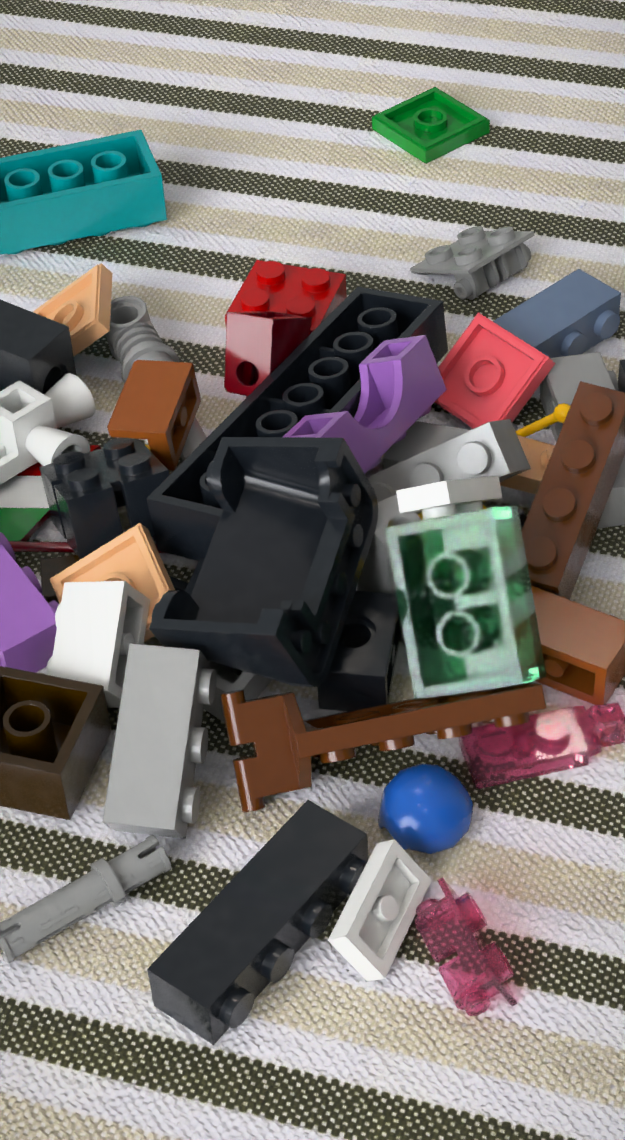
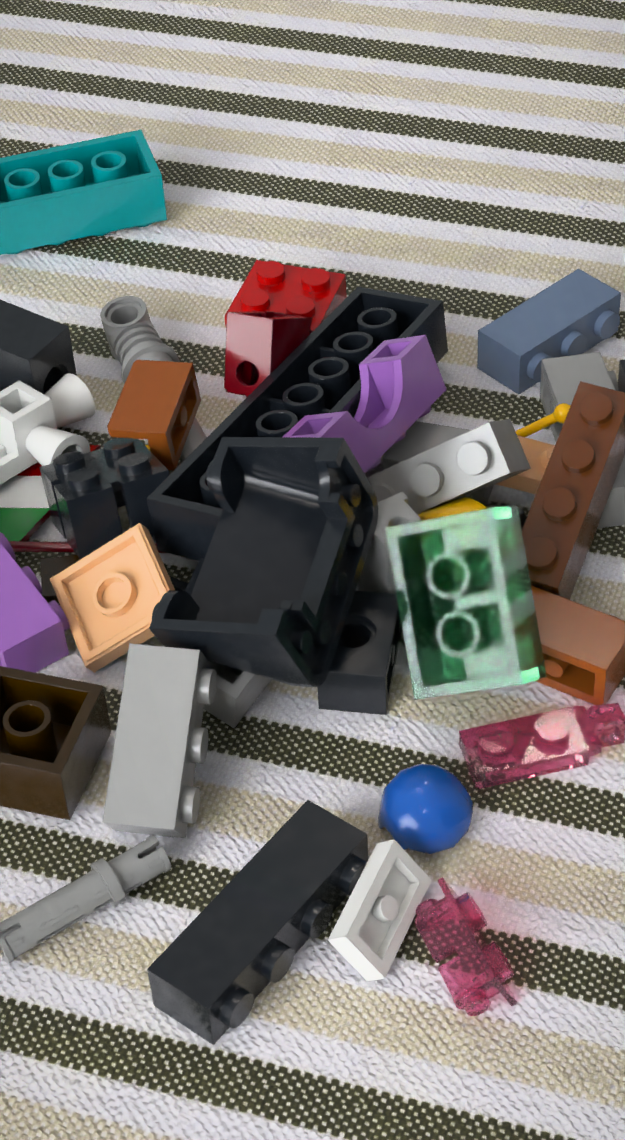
light nougat tile [33,263,113,356] -> none
white brick [46,581,150,708] -> none
reddish brown hinge [220,678,546,812] -> none
green tile [372,87,490,164] -> none
white plate [396,476,502,521] -> none
light grey hinge [410,226,535,300] -> none
coral tile [434,312,555,429] -> none

